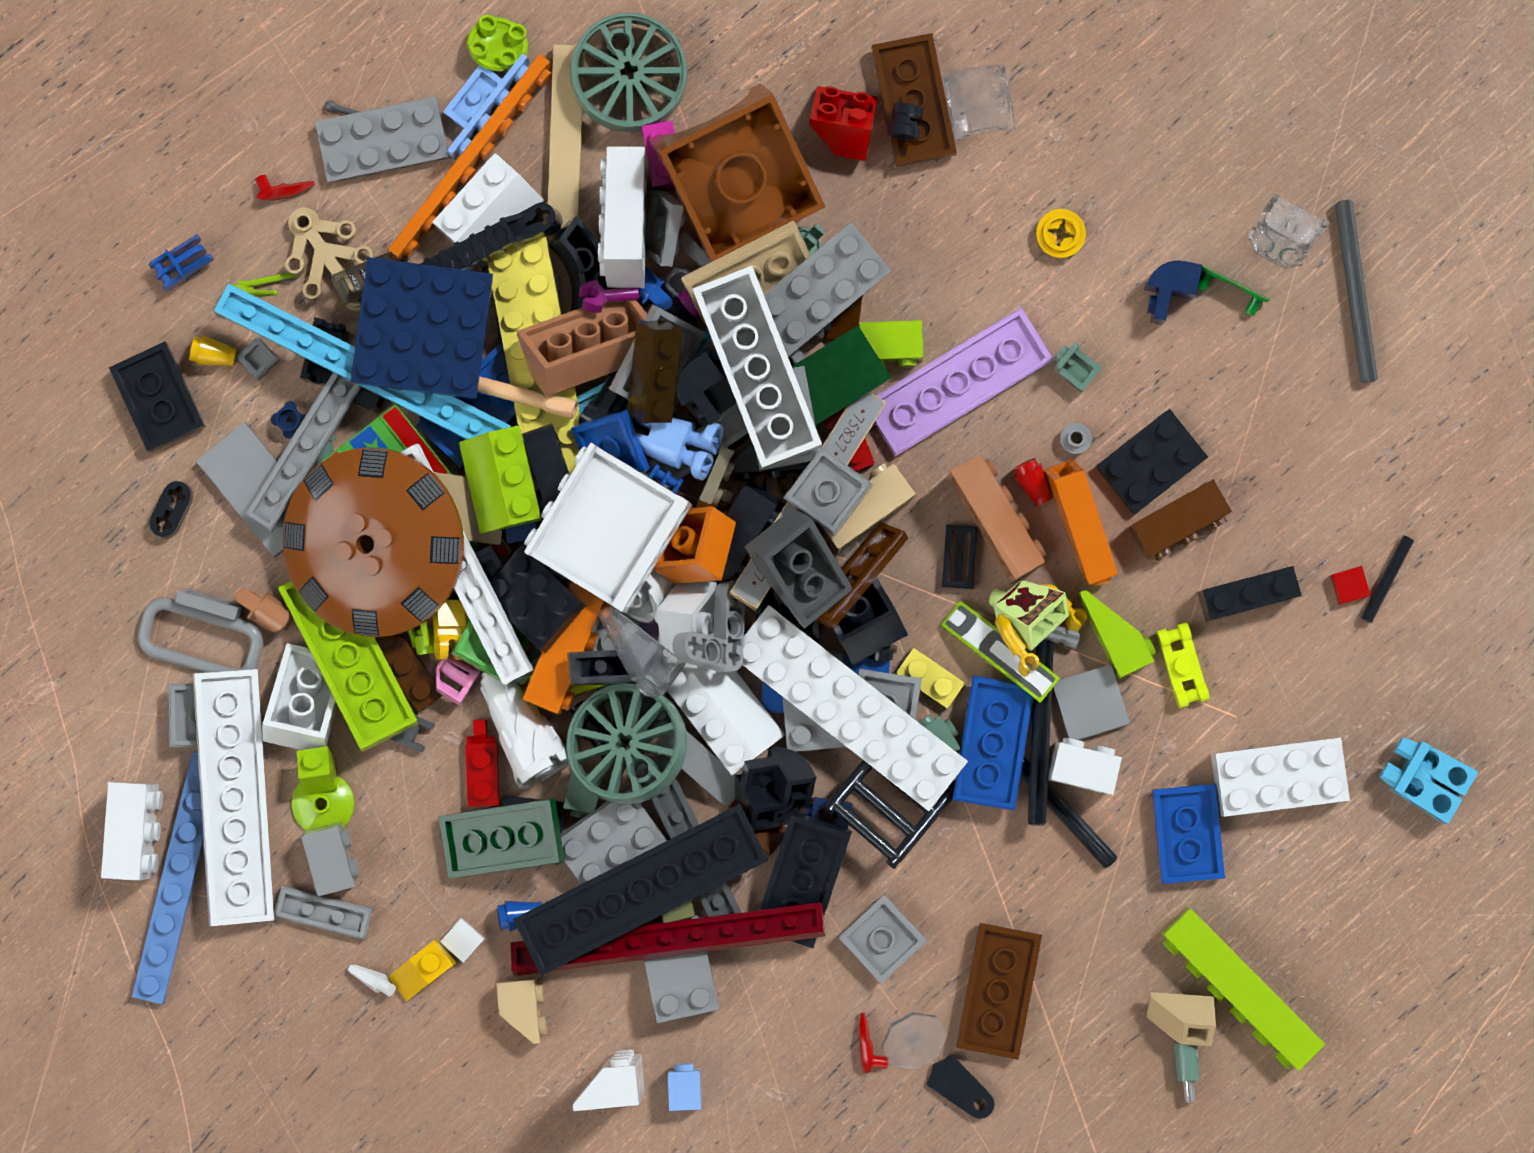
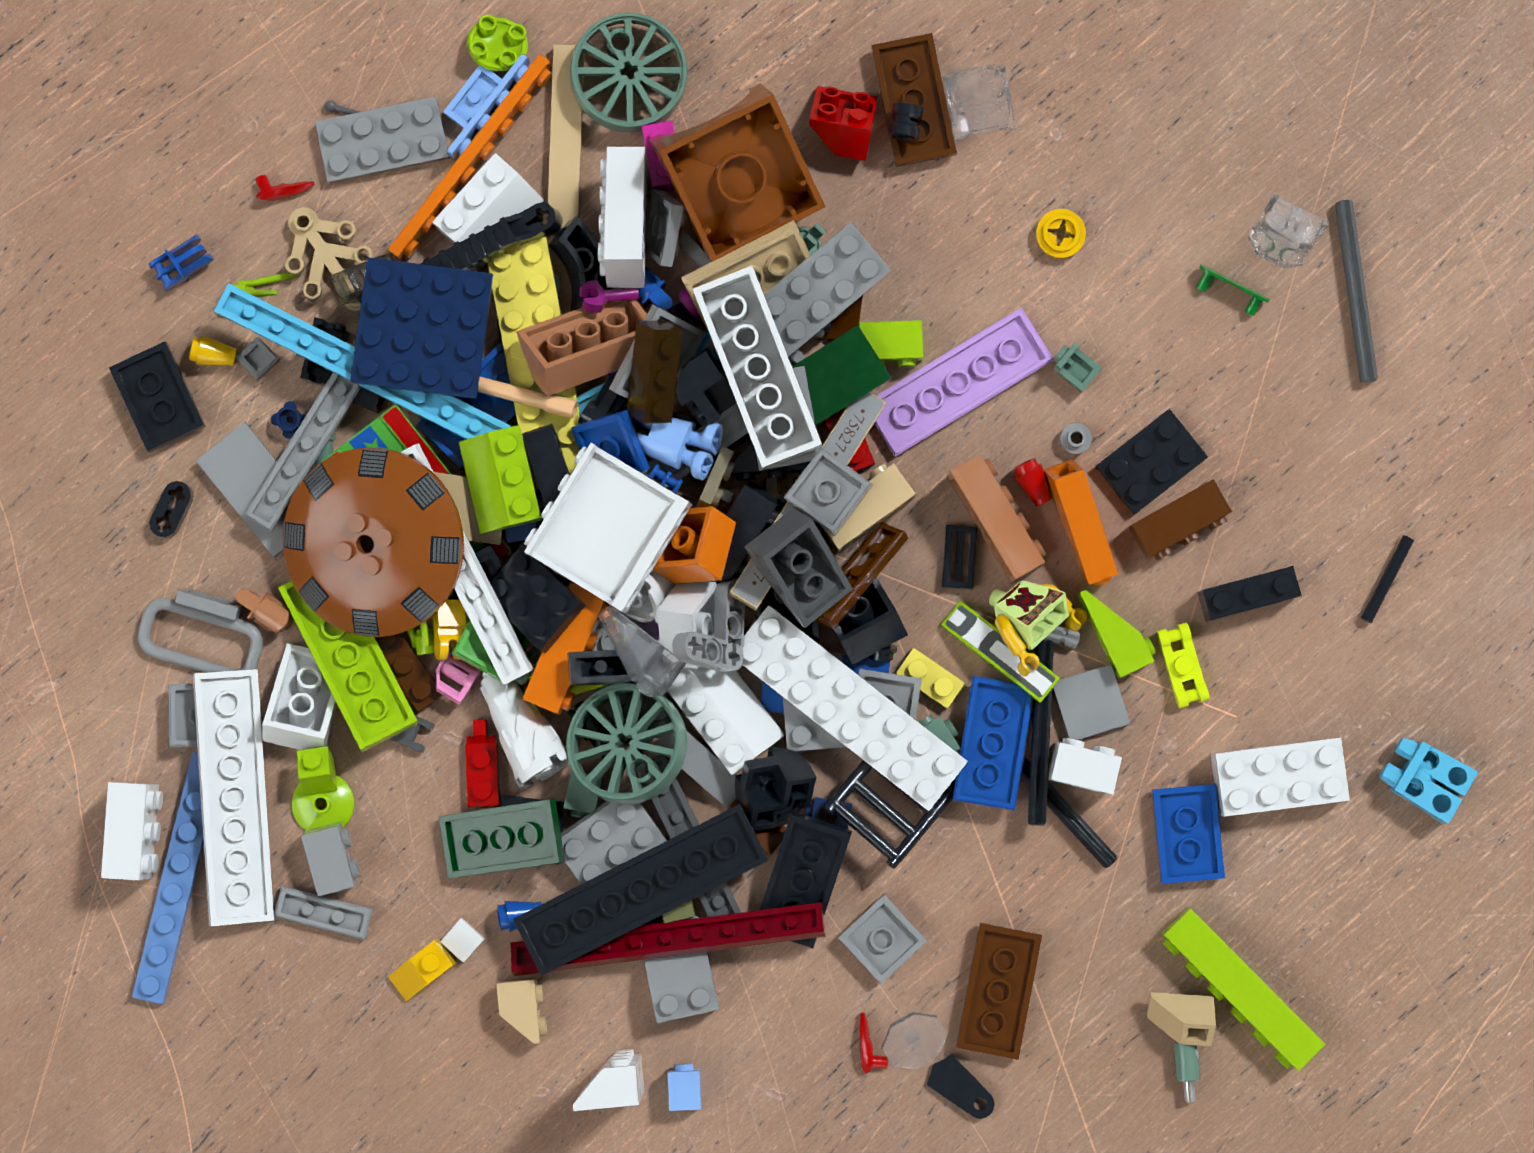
white bar [348,964,396,996] -> none
light grey tile [665,268,690,299] -> none
dark blue brick [1144,260,1202,325] -> none
red tile [1330,566,1371,605] -> none

